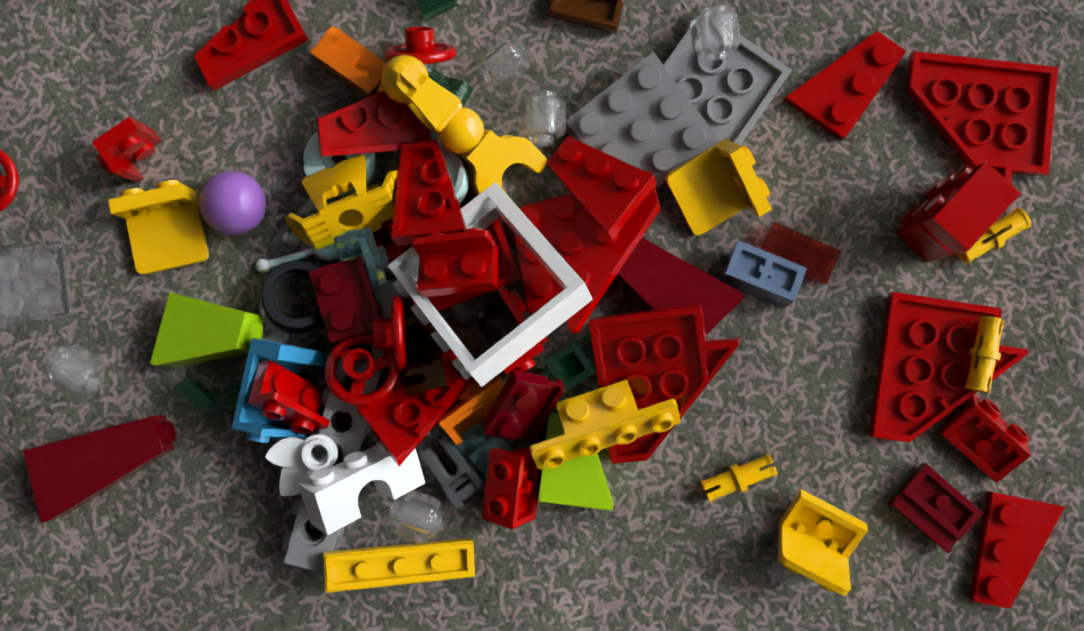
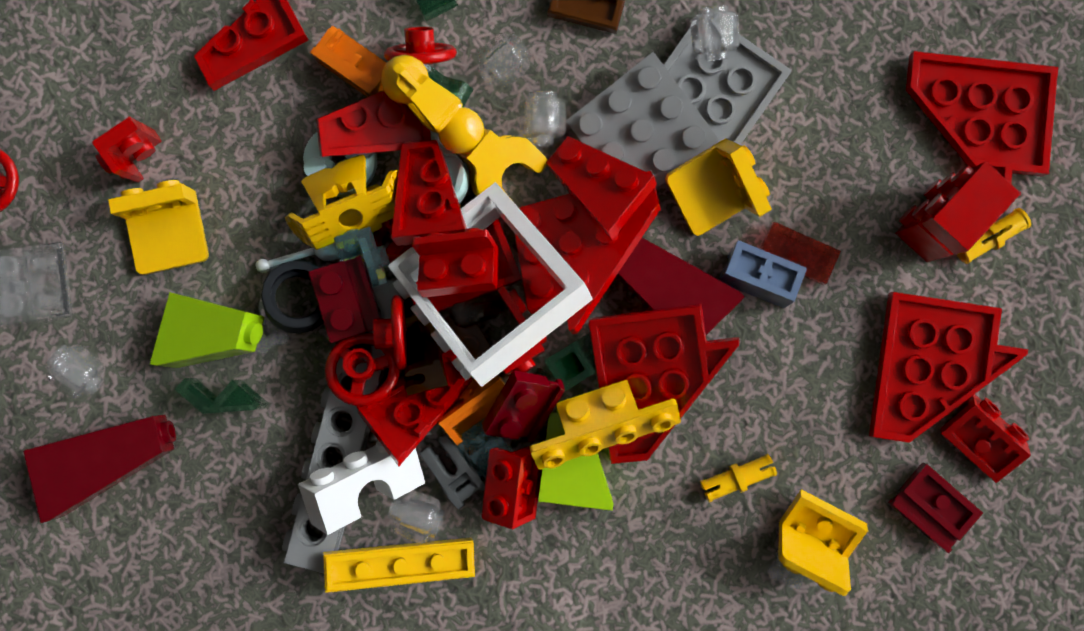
medium lavender piece [199,171,266,236] -> none
dark azure panel [232,338,329,443] -> none
red bracket [248,359,330,435] -> none
white plate [265,434,338,496] -> none
red wing [784,31,907,141] -> none
yellow pin [965,316,1005,393] -> none
red wing [969,491,1065,609] -> none

